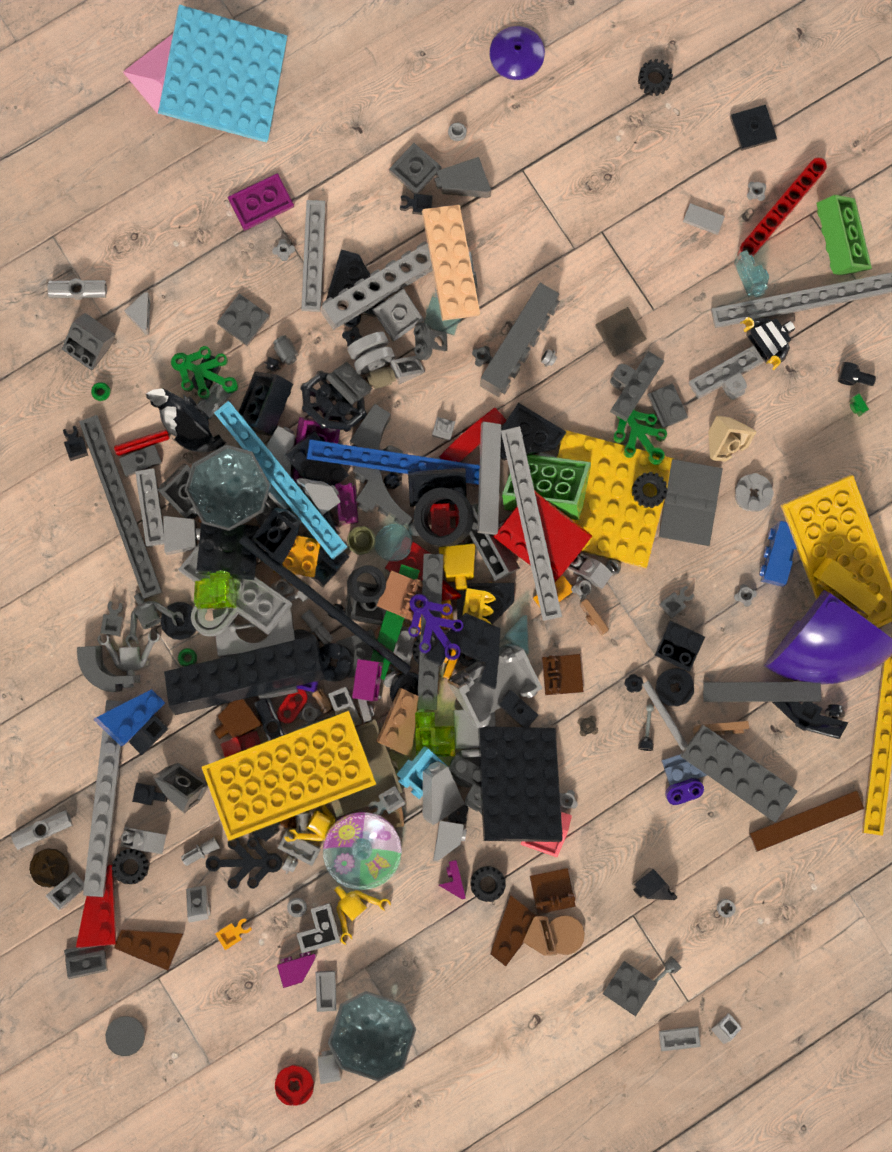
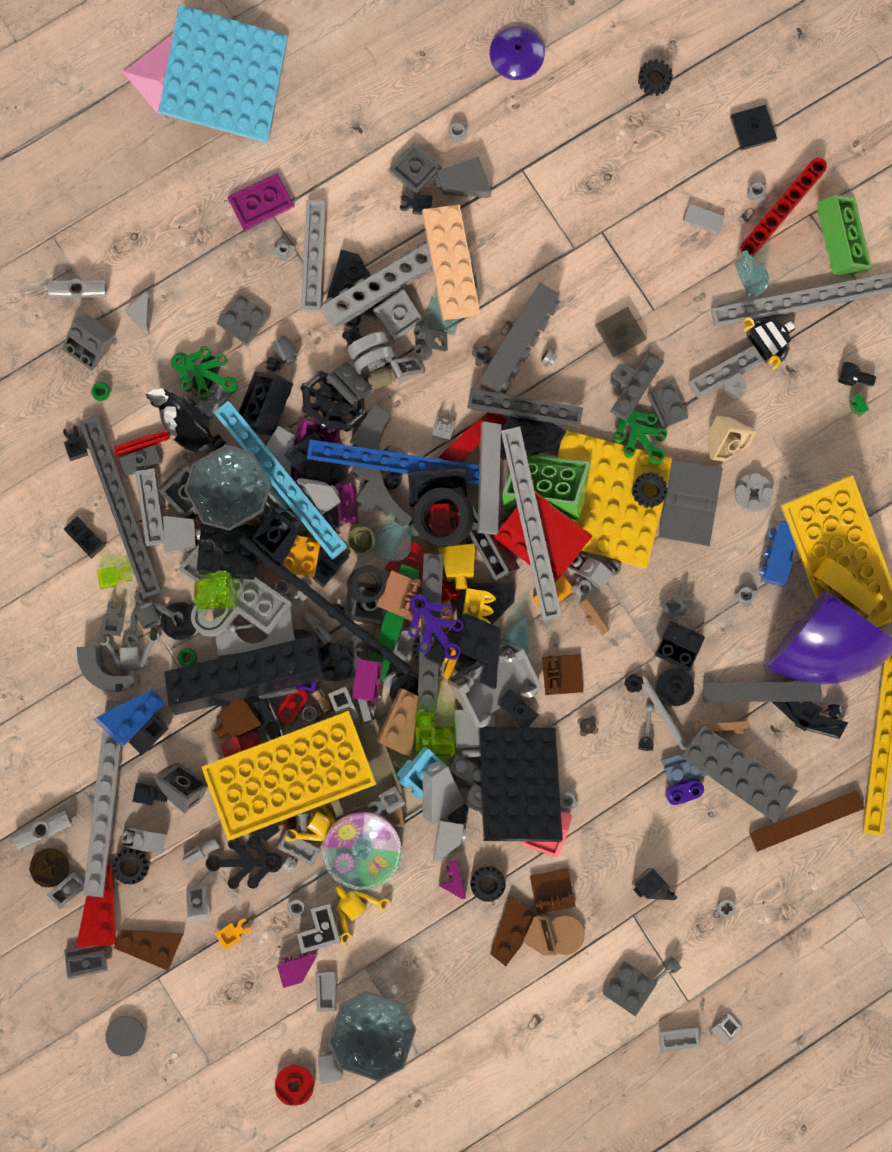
none -> black slope [64,516,105,559]
none -> clear neon green plate [96,566,132,590]
none -> dark grey plate [467,389,583,428]

